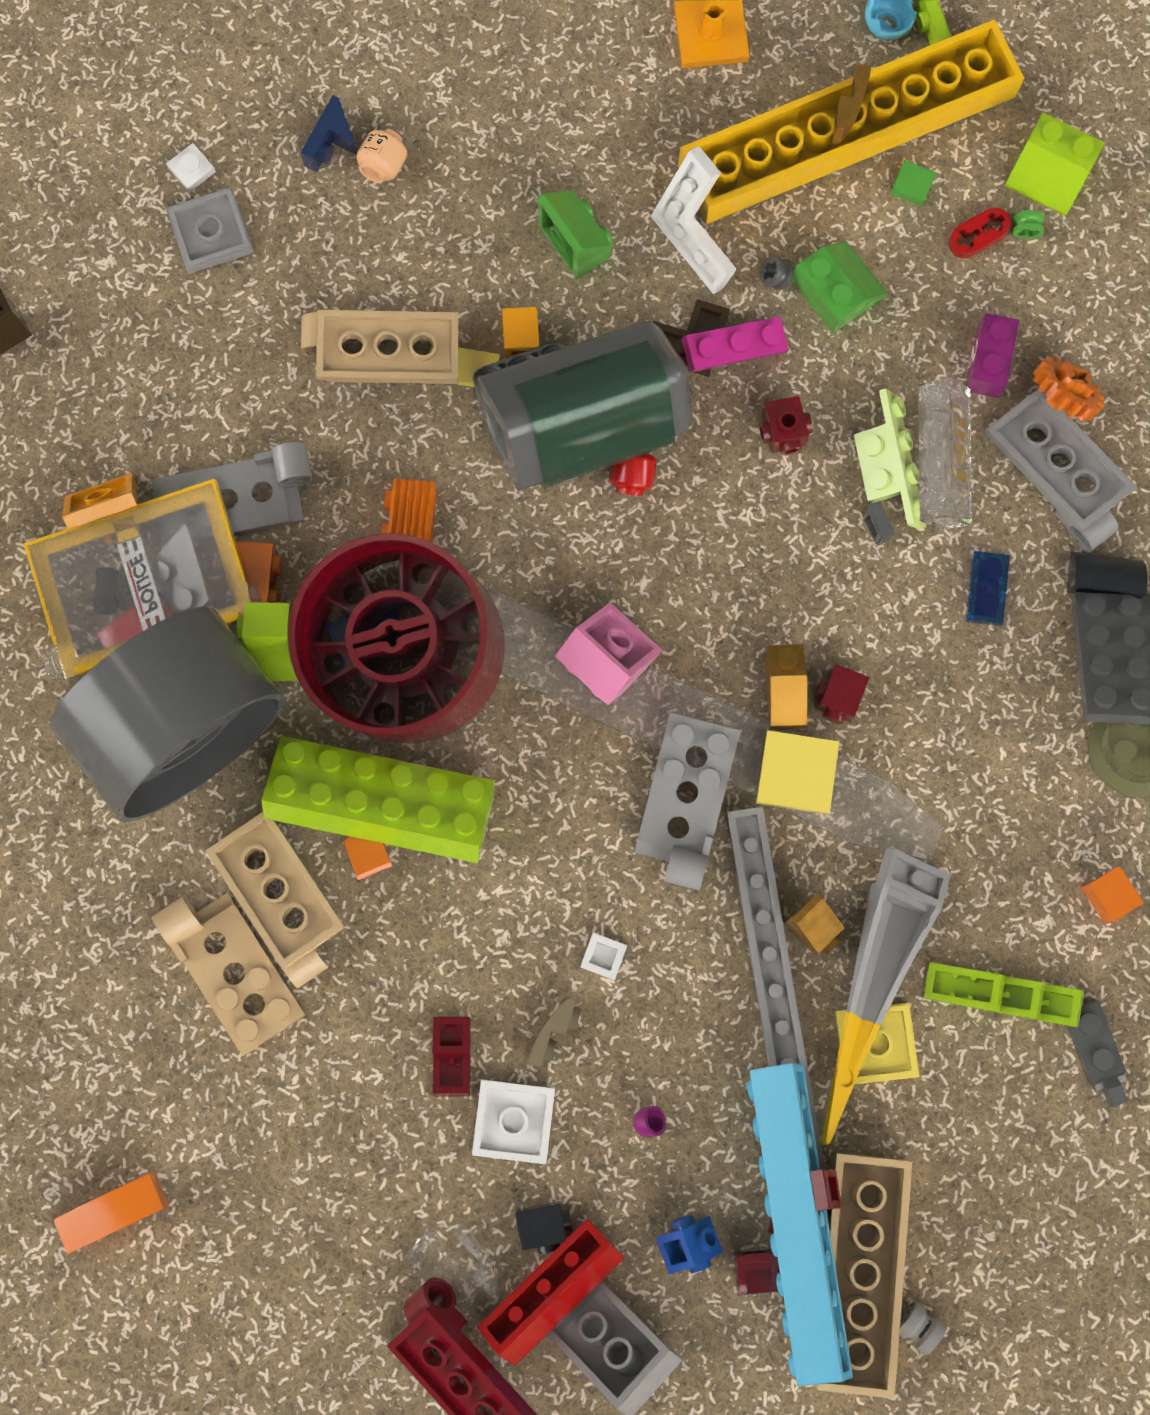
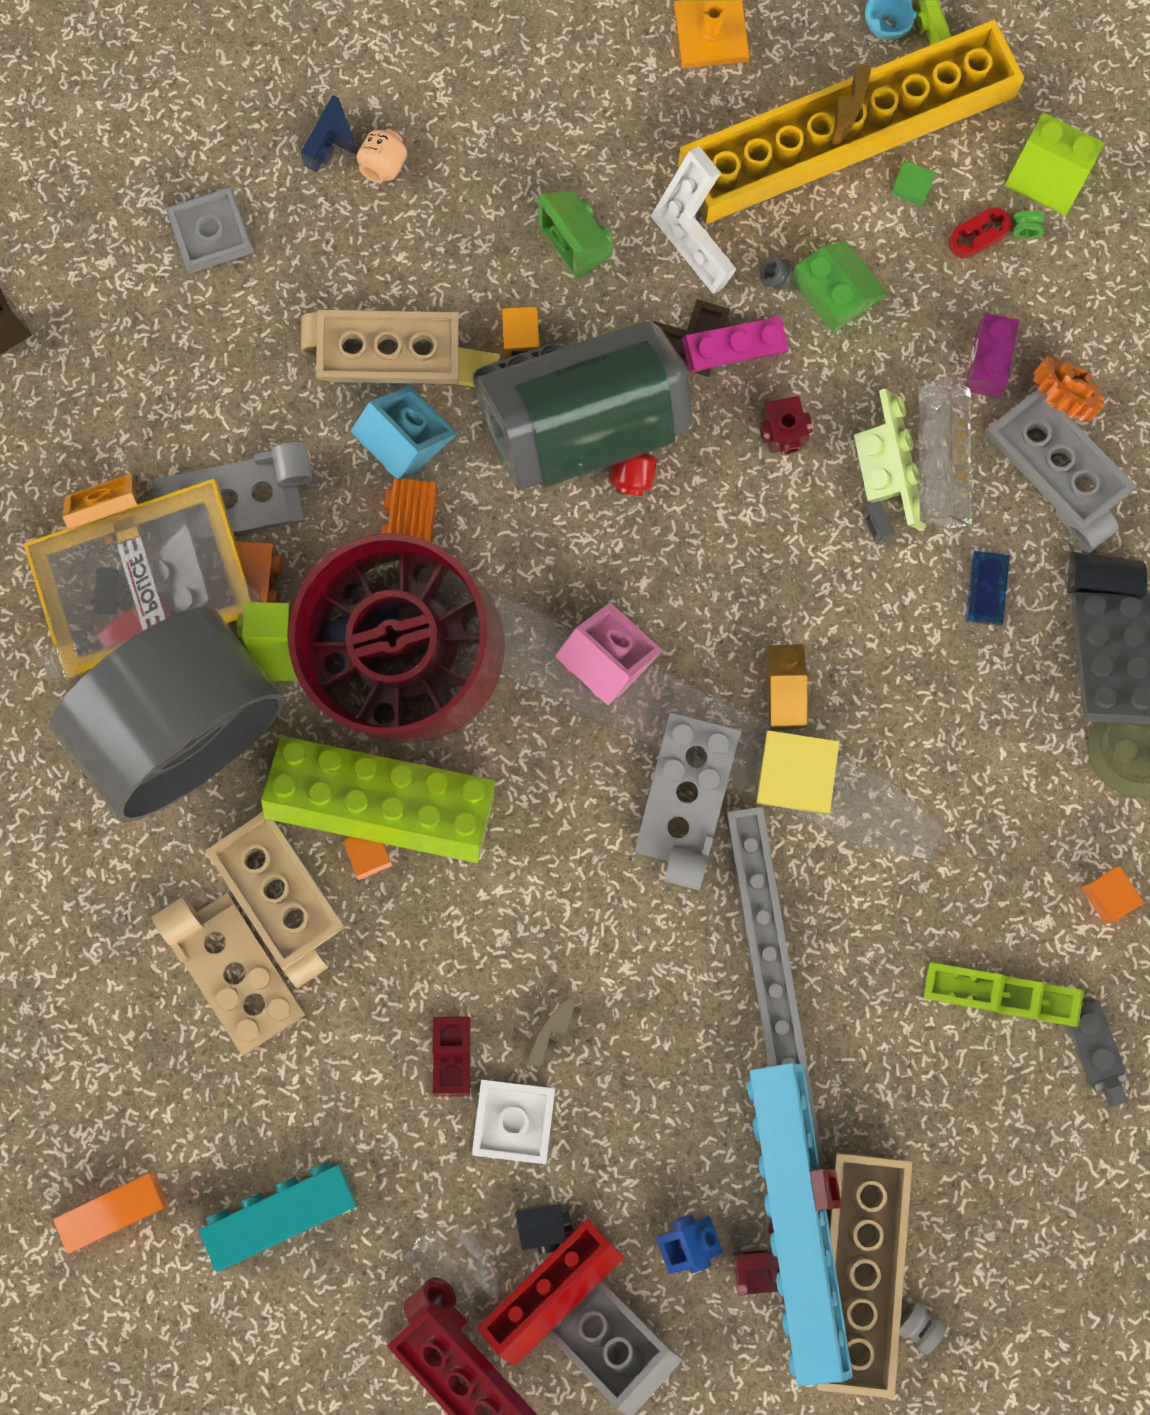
white plate [166,143,216,192] -> none
white plate [580,933,627,980] -> none
magenta hinge [633,1106,666,1138] -> none
pearl gold slope [784,893,845,955] -> none
dark red brick [814,664,870,724] -> none
light grey plate [821,848,951,1145] -> none
light yellow tile [835,1003,920,1085] -> none
none -> teal brick [198,1160,359,1273]
none -> medium azure slope [350,385,458,480]

